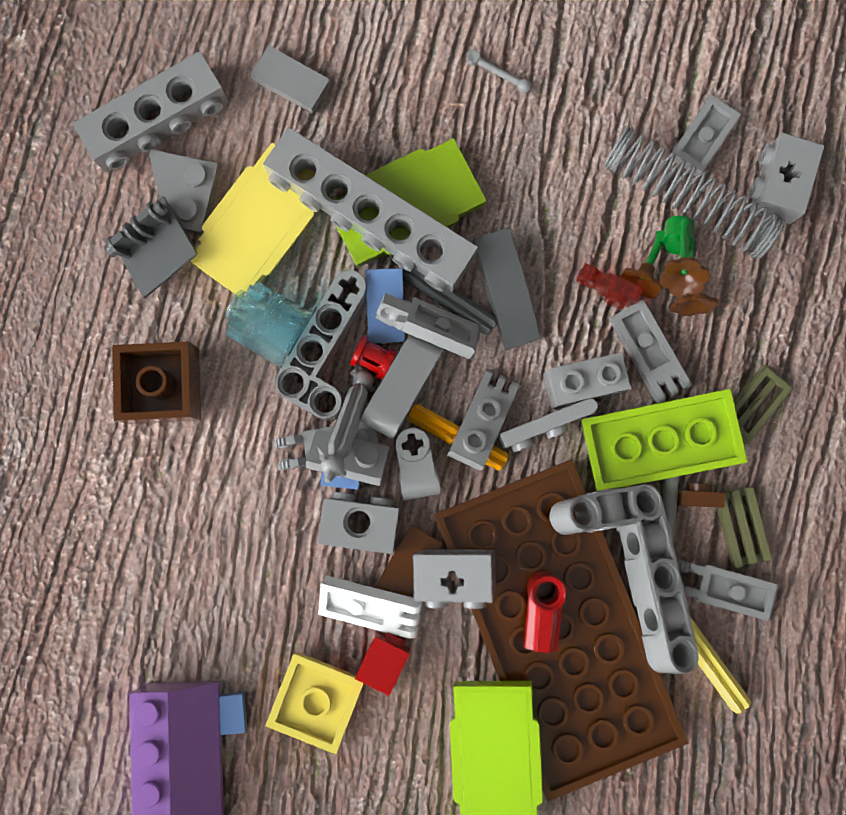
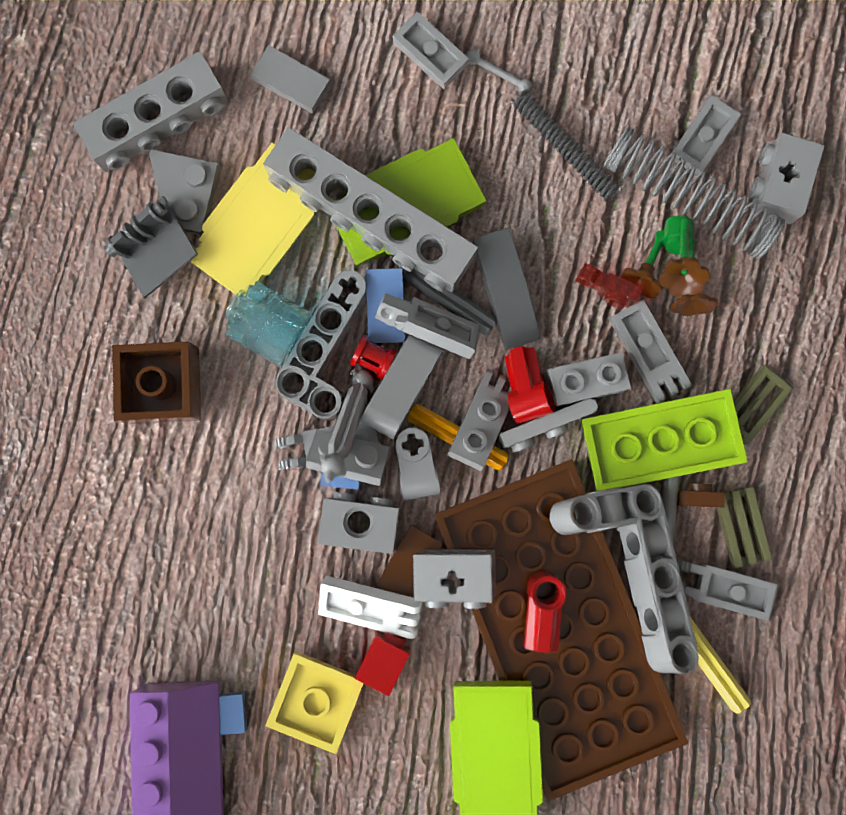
none -> light grey plate [393,11,469,89]
none -> red piece [505,346,555,424]
none -> dark grey piece [511,90,622,201]

